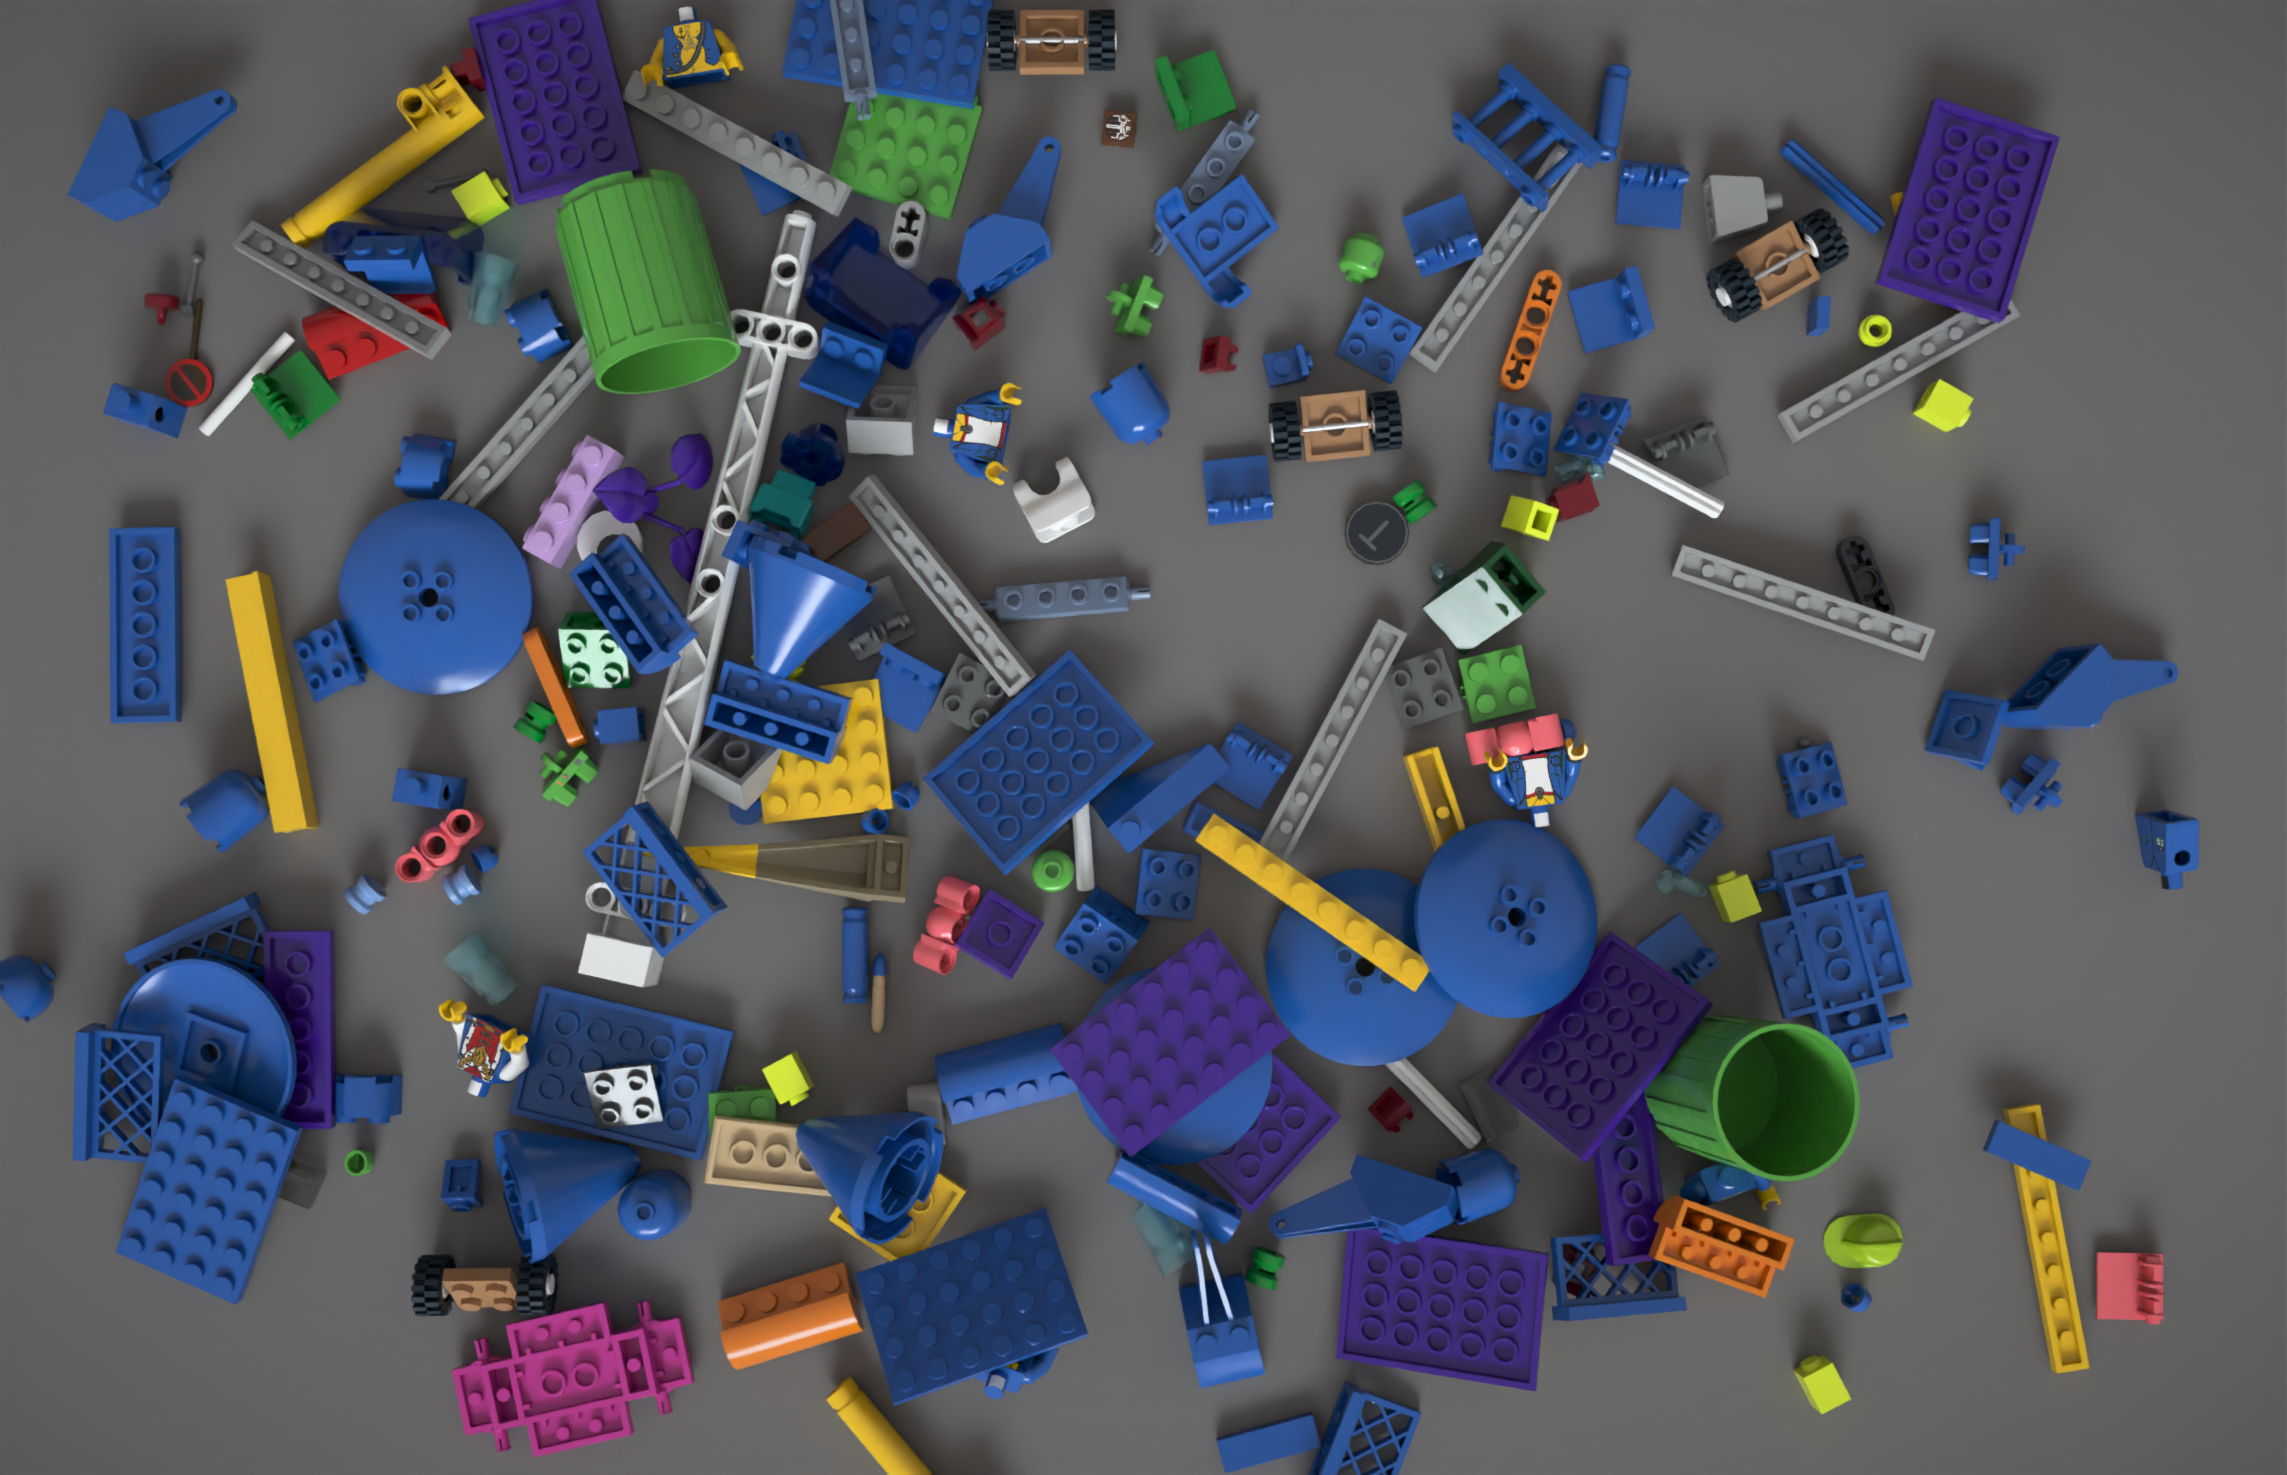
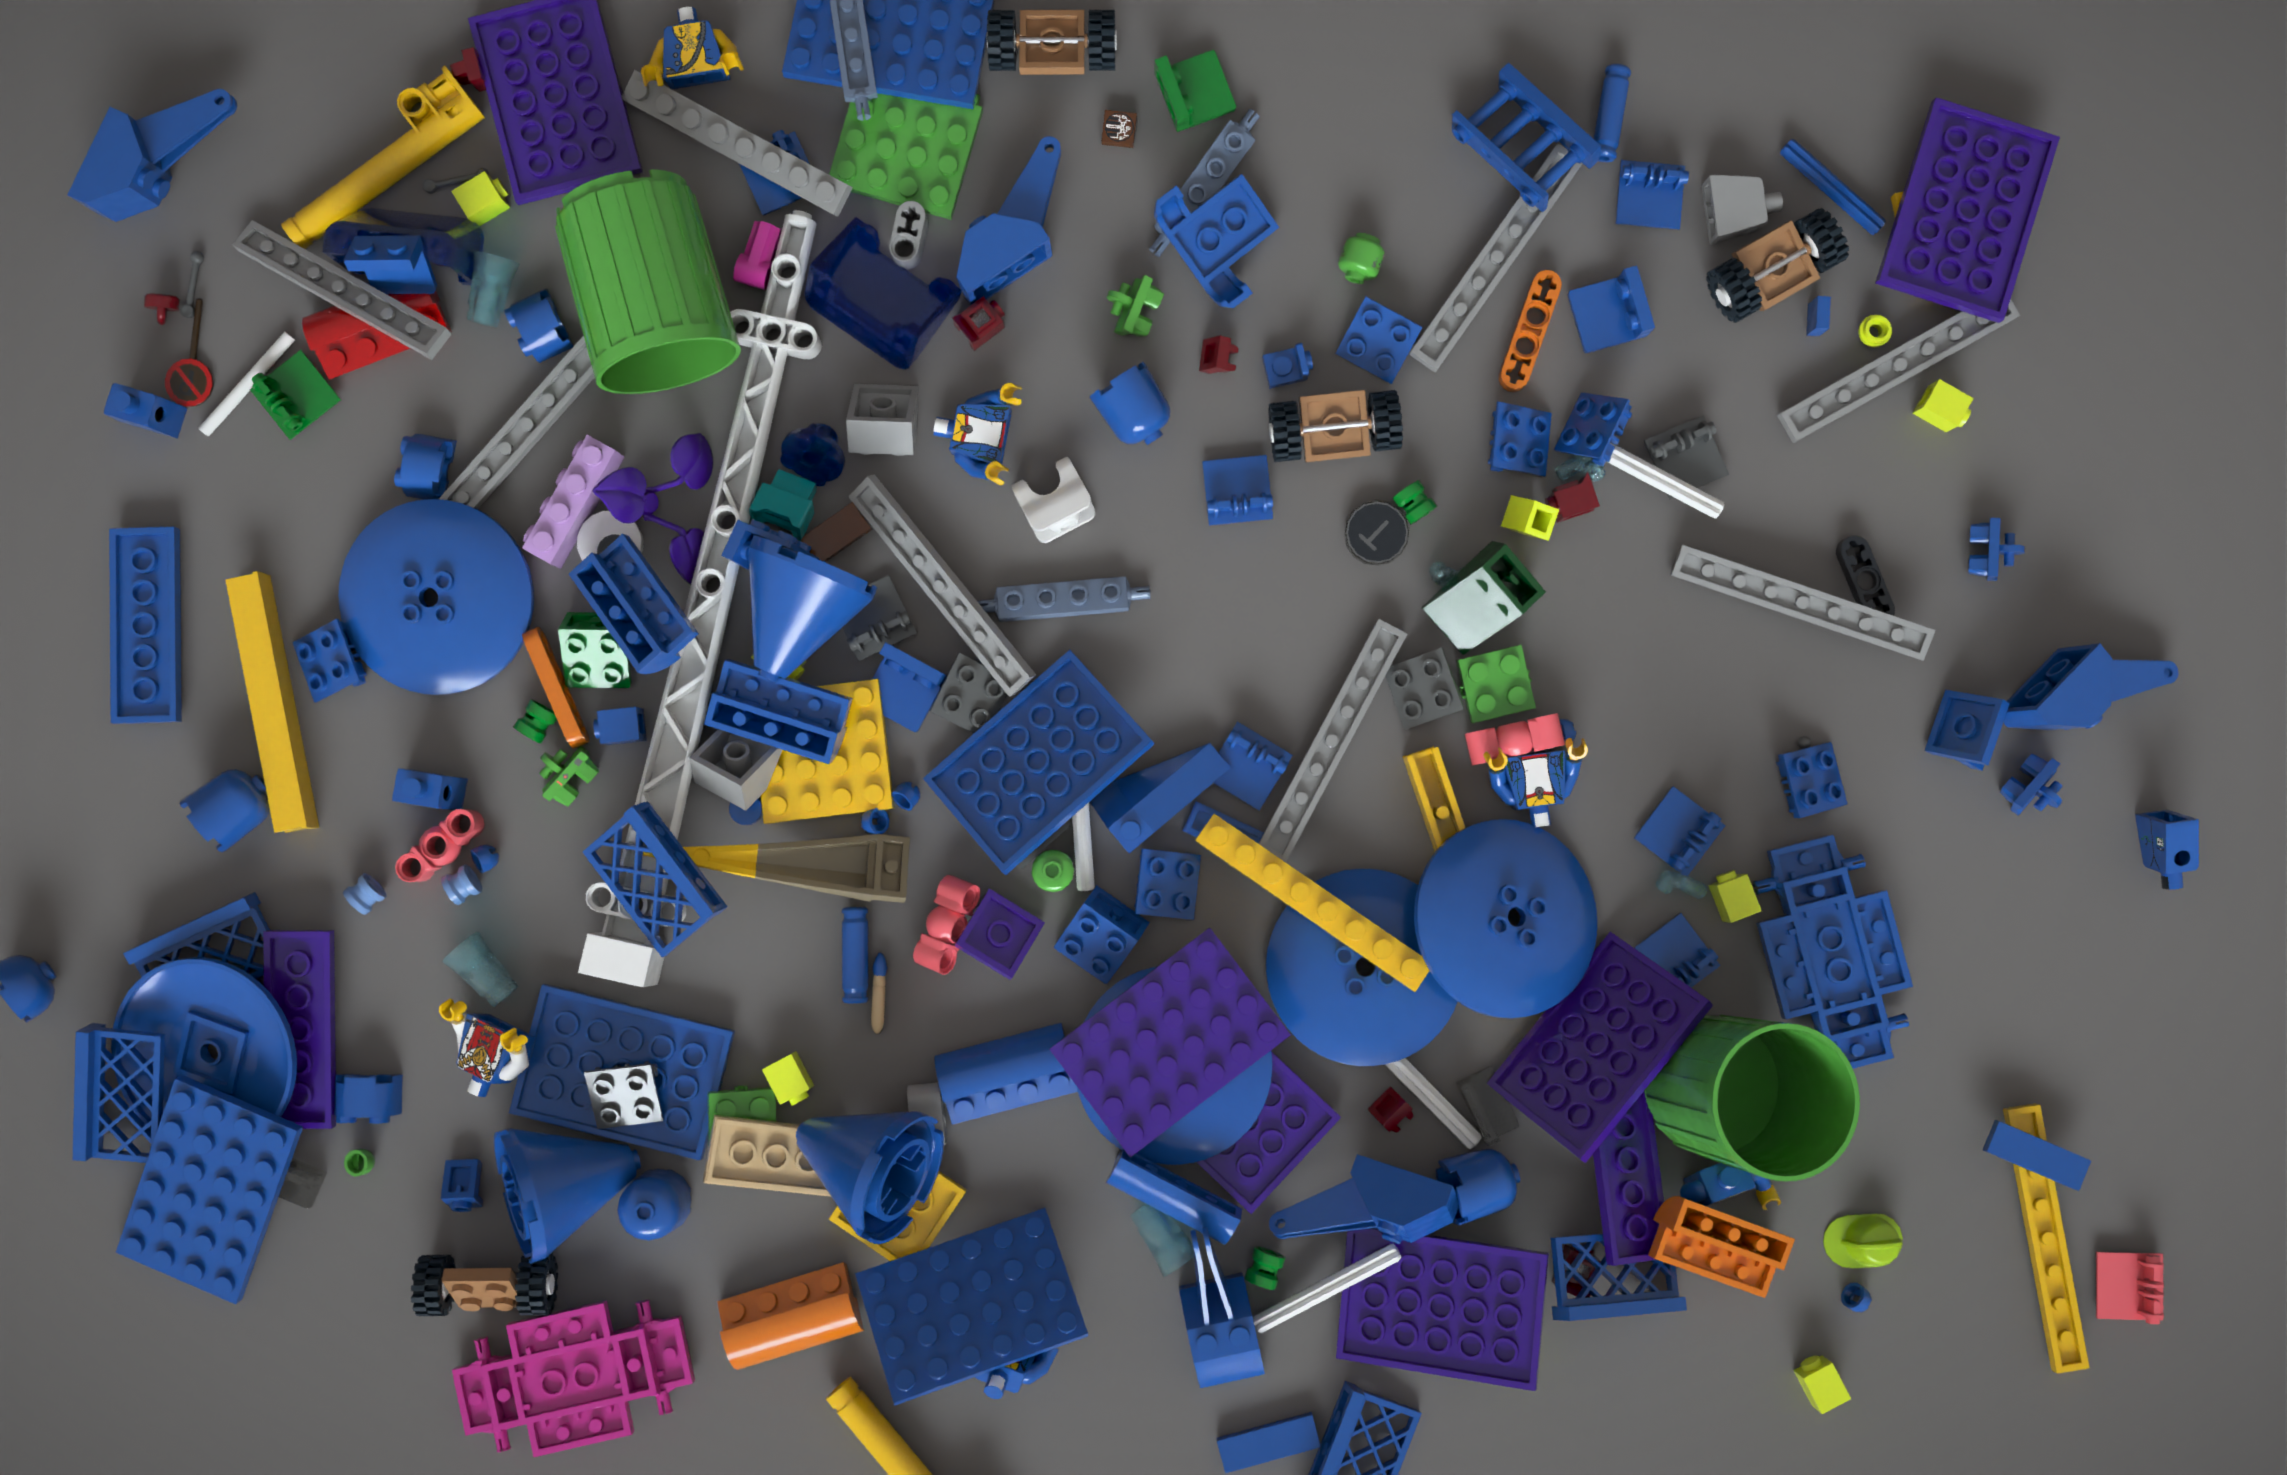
blue bracket [799,321,888,408] -> none
blue hinge [1402,193,1484,278] -> none
none -> dark pink piece [733,221,782,291]
none -> white axle [1253,1244,1401,1333]

